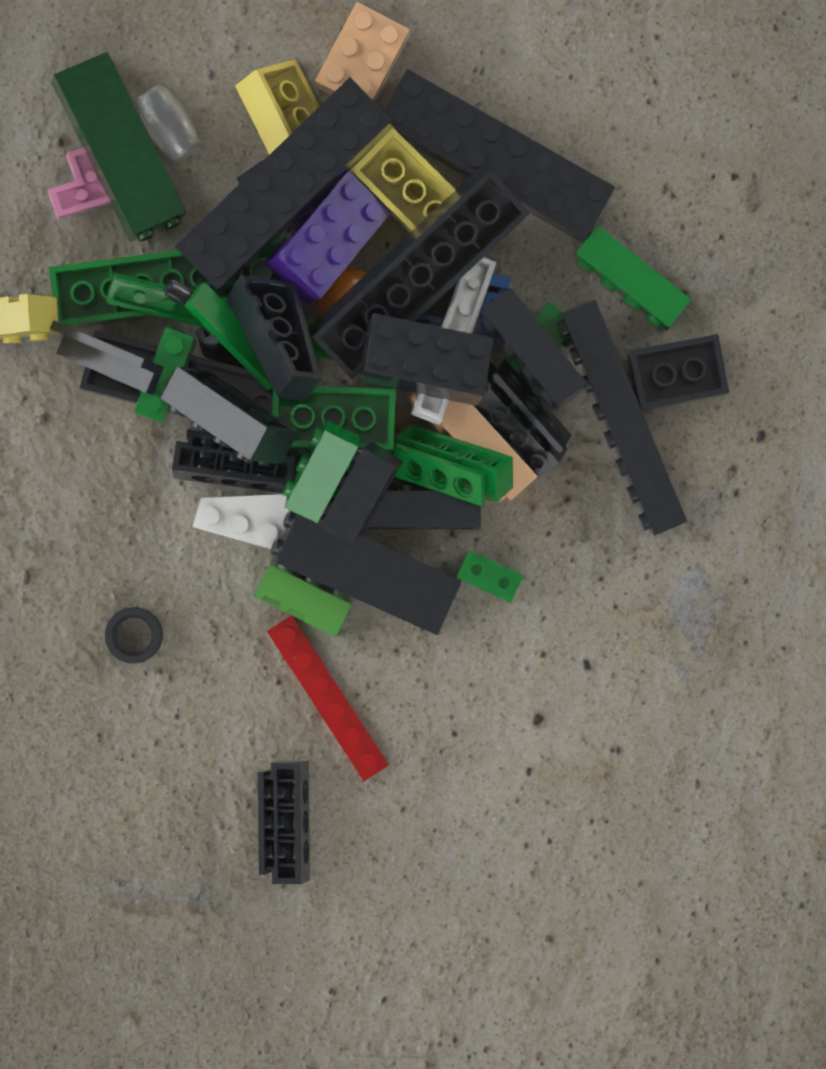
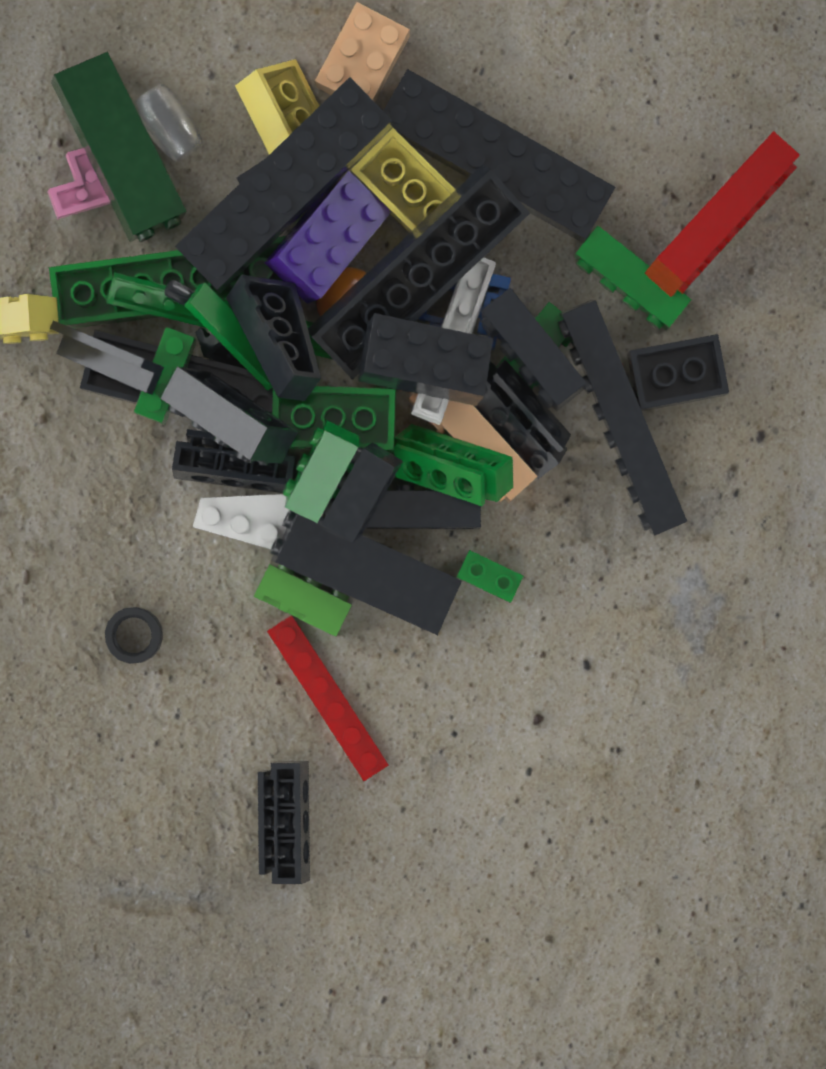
none -> red brick [644,131,800,297]

